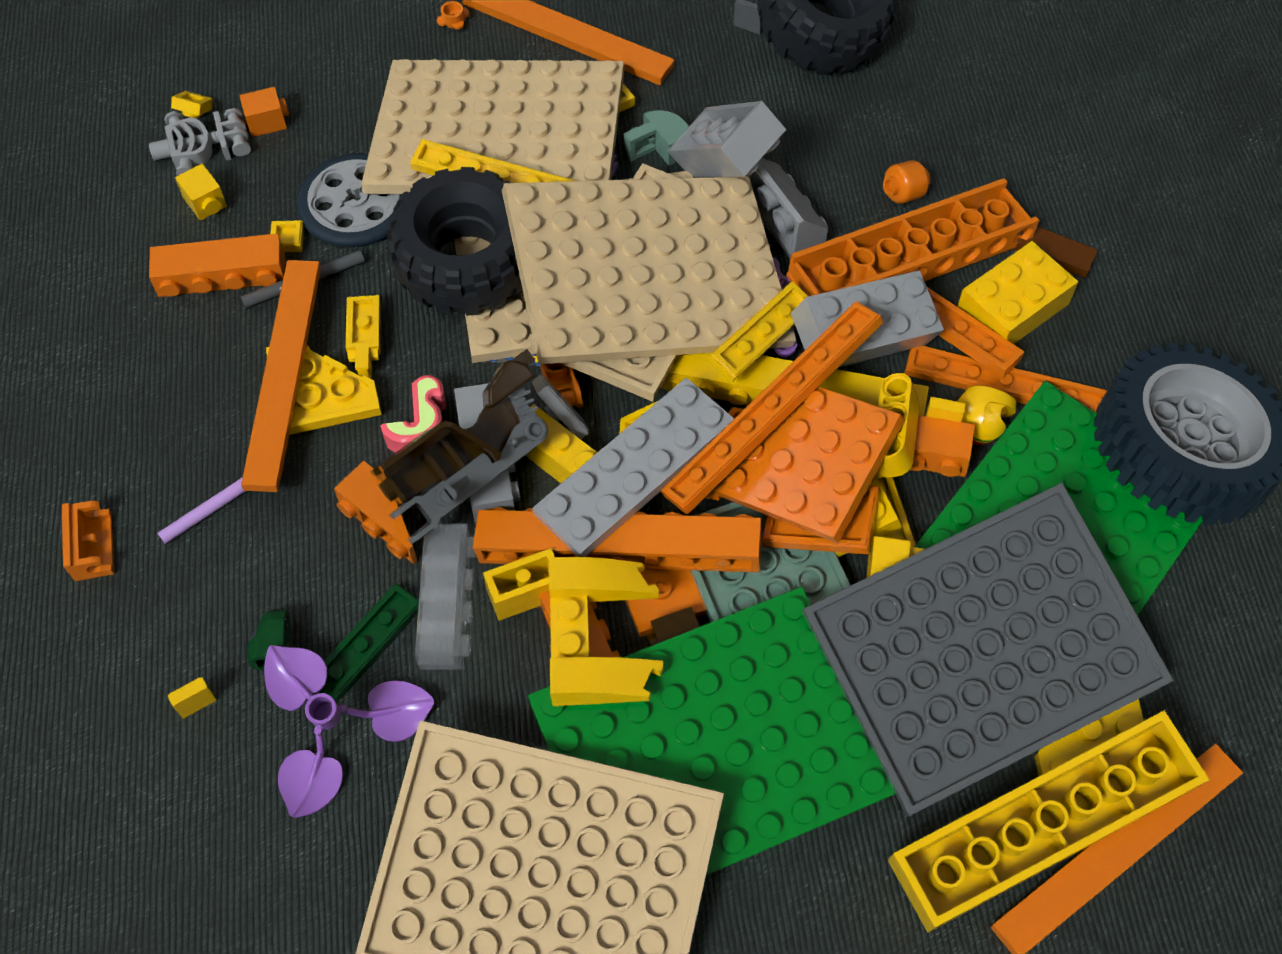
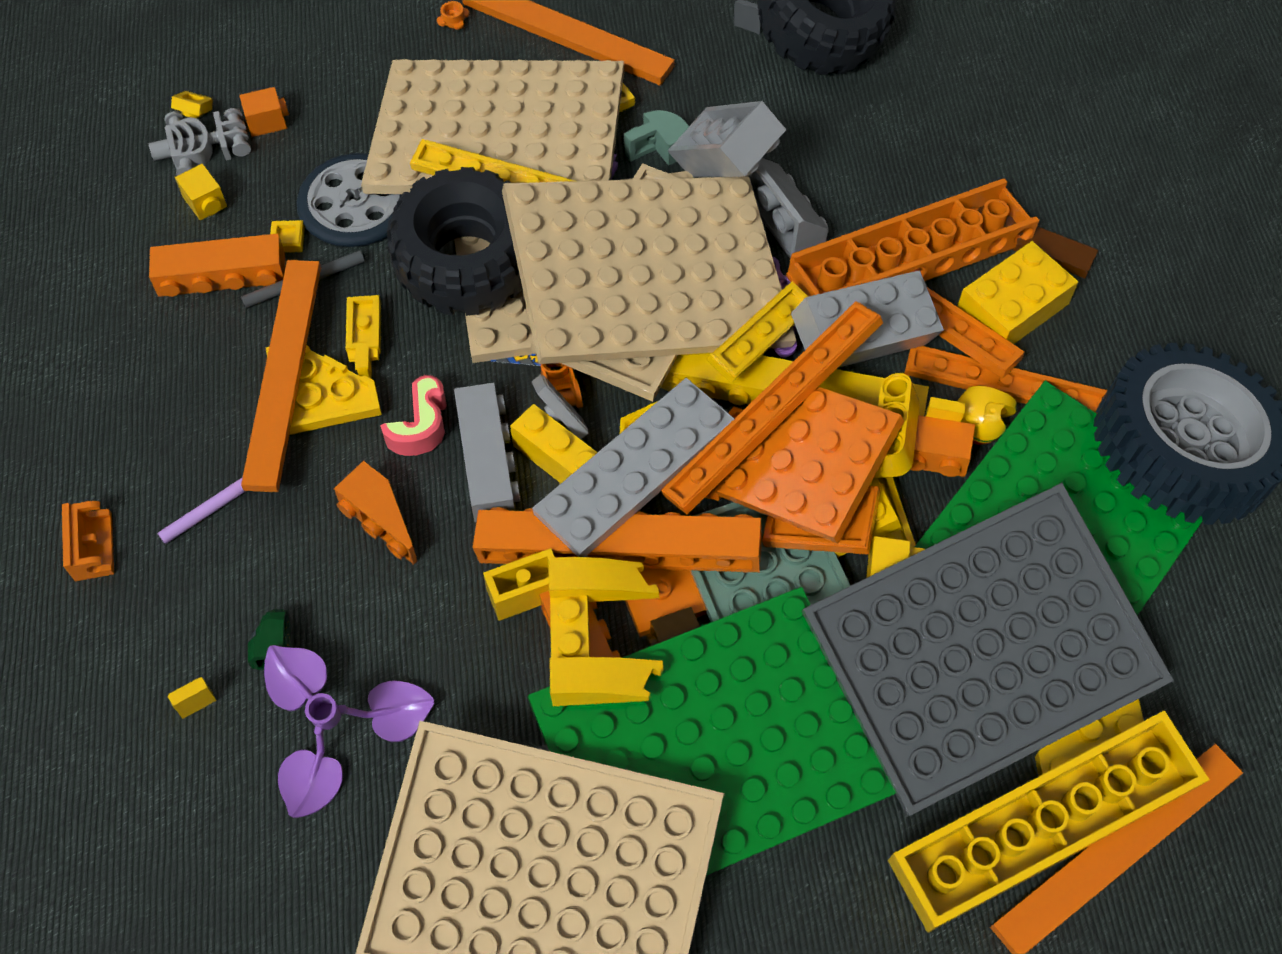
dark green tile [307,582,424,703] -> none
dark brown piece [370,349,548,544] -> none
clear brick [415,524,476,670] -> none
orange head [883,160,930,204] -> none

